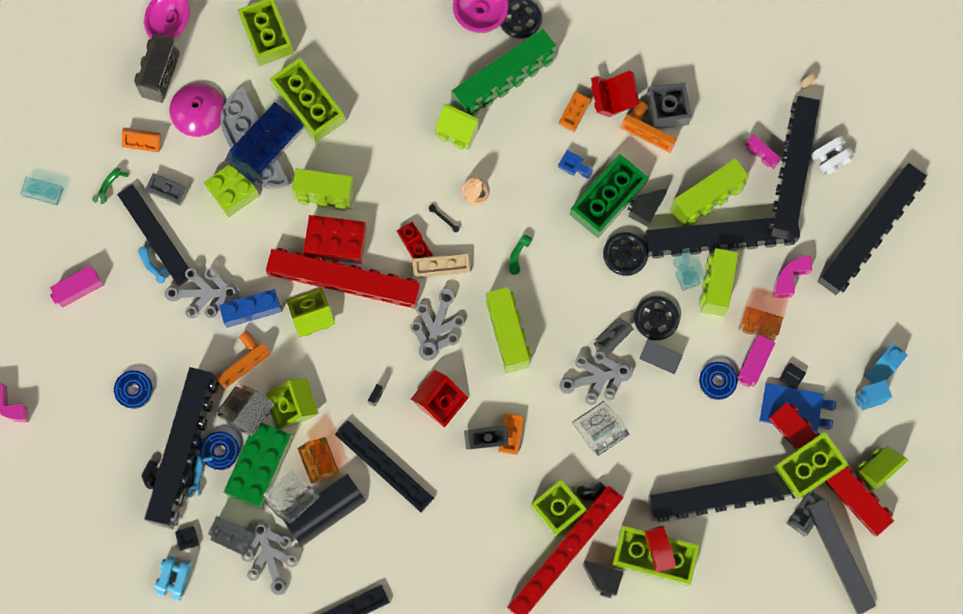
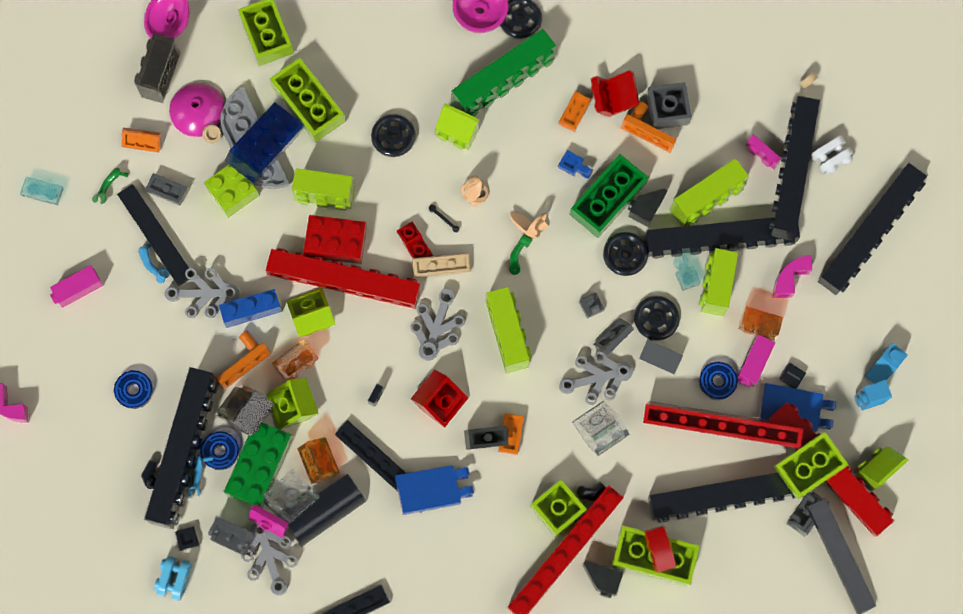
none -> tan tile [202,124,222,144]
none -> dark pink plate [249,504,289,538]
none -> clear orange brick [272,340,319,381]
none -> black plate [371,114,416,157]
none -> blue tile [395,465,474,515]
none -> light nougat piece [510,211,548,238]
none -> dark grey tile [579,293,605,319]
none -> red brick [643,401,804,448]

